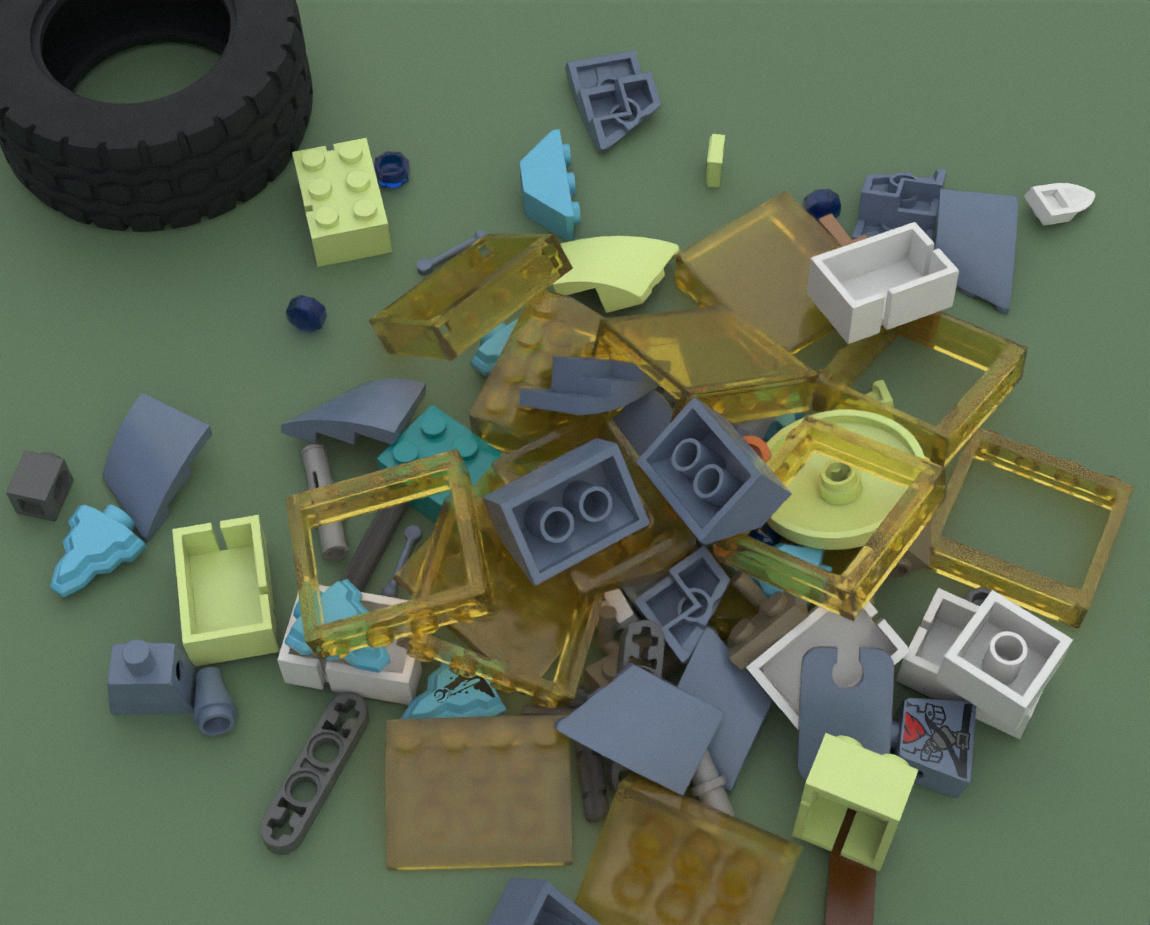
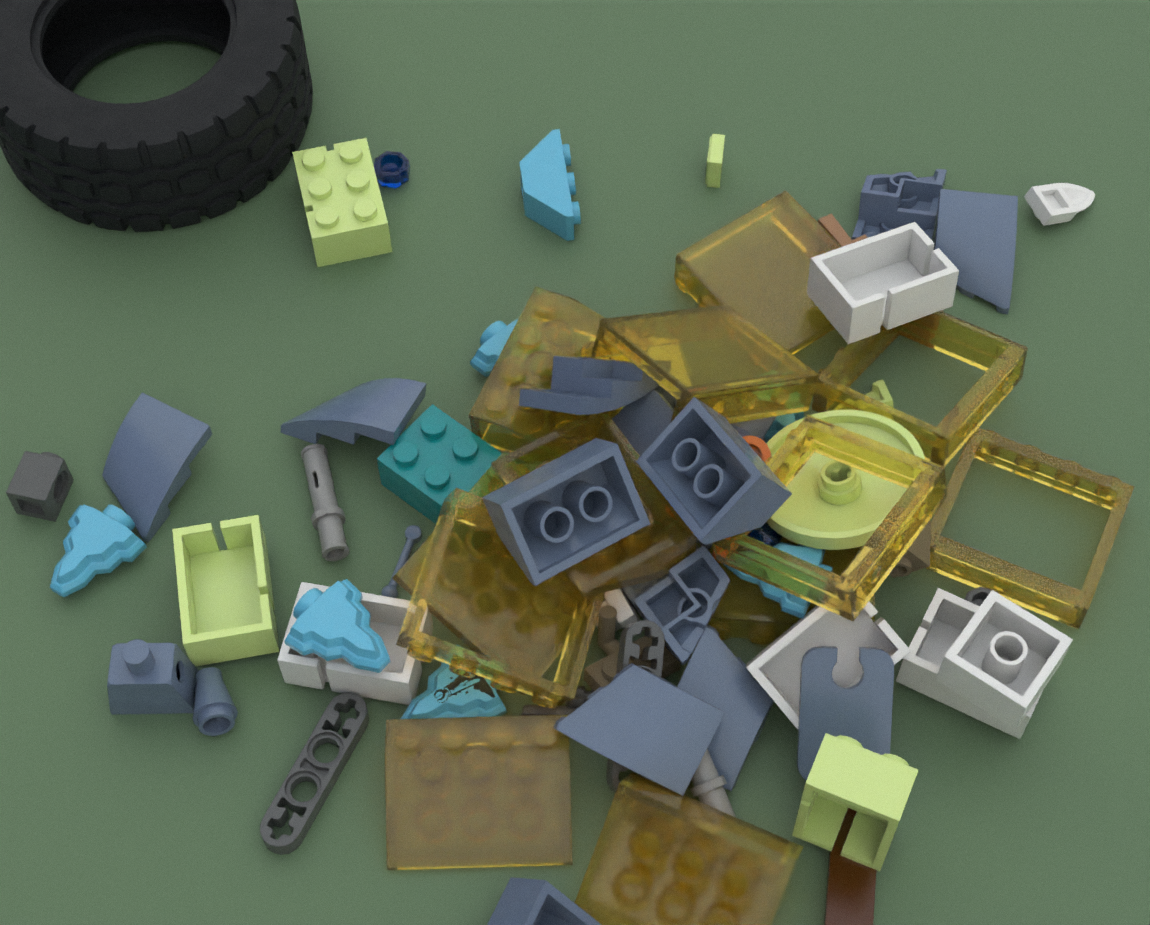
clear yellow window [285,449,496,659] -> none
clear blue tile [286,295,327,332] -> none
dark grey axle [340,490,409,592] -> none
clear yellow window [368,234,573,361] -> none
sand blue hinge [417,230,488,275] -> none
yellowish green slope [553,236,681,313] -> none
sand blue slope [565,50,661,153] -> none
dark grey axle [574,740,610,822] -> none
dark tan plate [728,570,808,670] -> none
clear blue tile [803,189,841,225] -> none
sand blue torso [890,698,976,798] -> none

